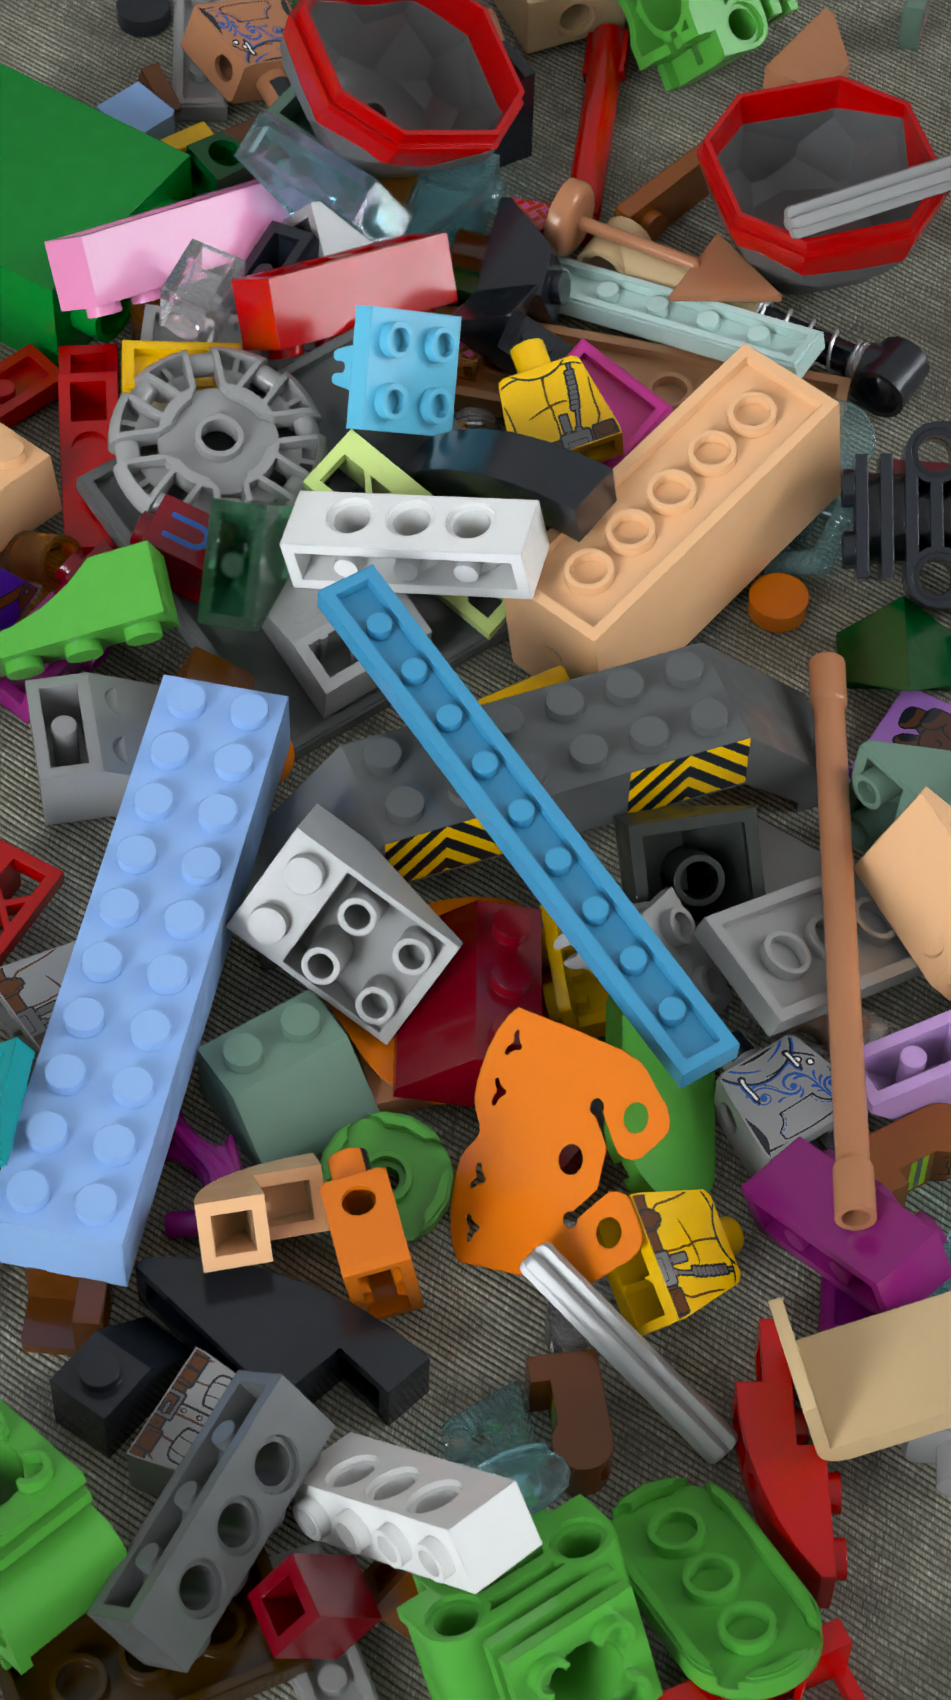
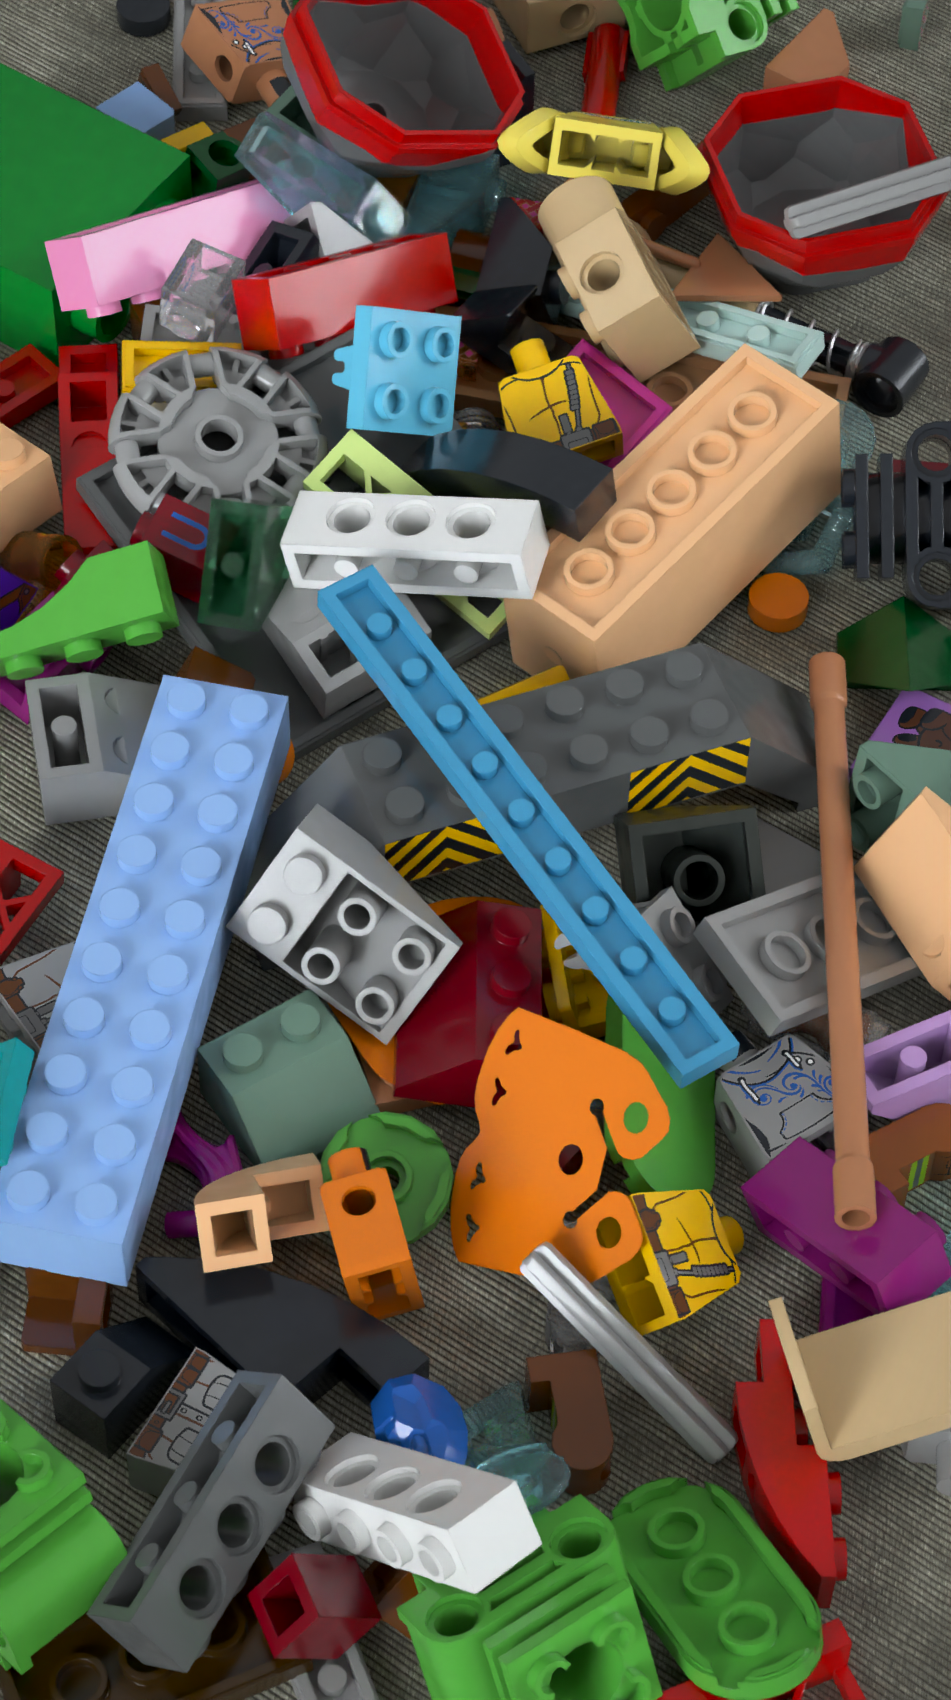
none -> blue rock [370,1374,468,1465]
none -> light yellow torso [497,107,710,195]
none -> tan brick [538,176,700,383]

